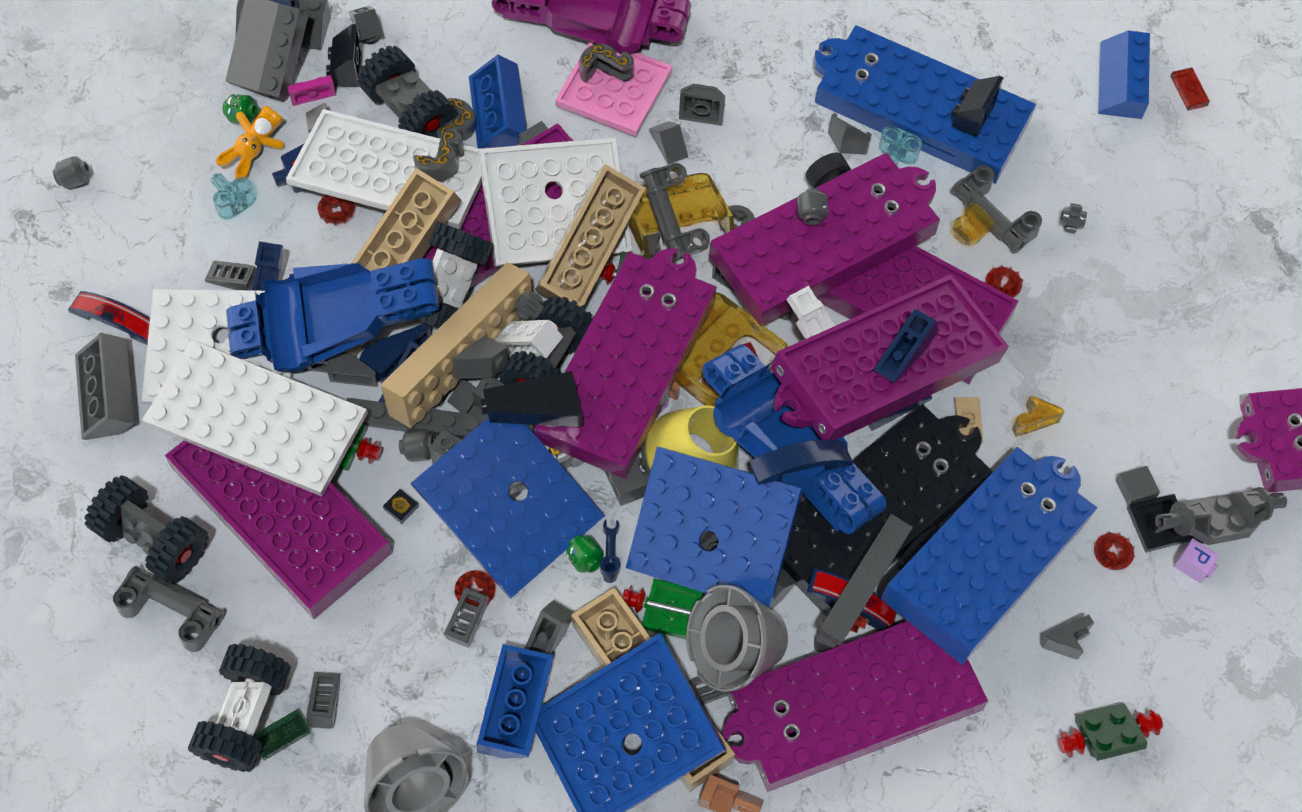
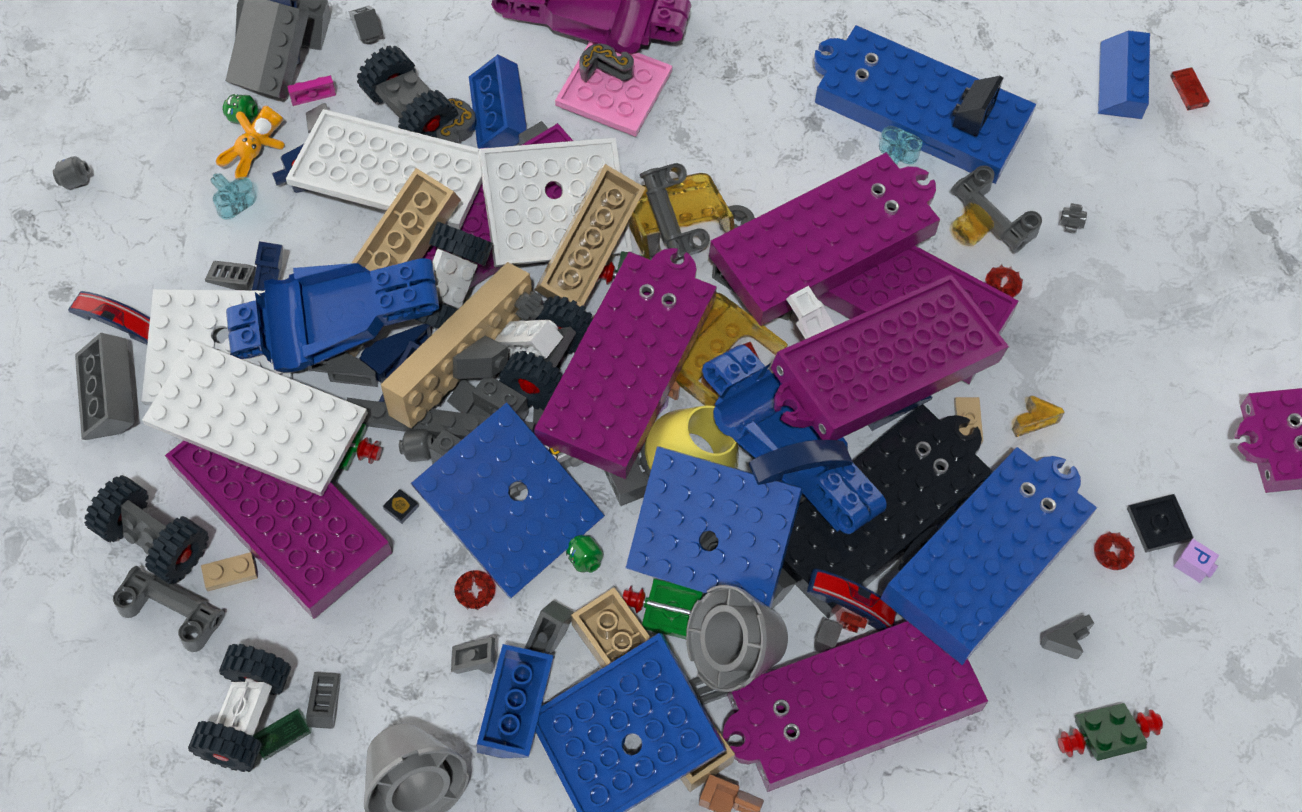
clear red gear [317,195,355,226] -> none
black slope [326,24,362,87] -> none
dark grey animal [413,129,464,181] -> none
dark grey slope [444,588,489,648] -> none
black slope [480,371,583,427] -> none
dark blue brick [600,520,620,583] -> none
dark grey slope [649,121,688,165] -> none
dark grey slope [679,83,726,126] -> none
dark grey head [797,188,828,225] -> none
black tyre [805,152,851,188] -> none
dark grey tile [818,514,913,646] -> none
dark grey slope [828,113,872,155] -> none
dark blue slope [874,309,939,383] -> none
dark grey piece [1116,466,1160,506] -> none
dark grey plate [1155,487,1287,545] -> none
none -> tan plate [201,552,258,592]
none -> dark grey slope [451,637,495,674]

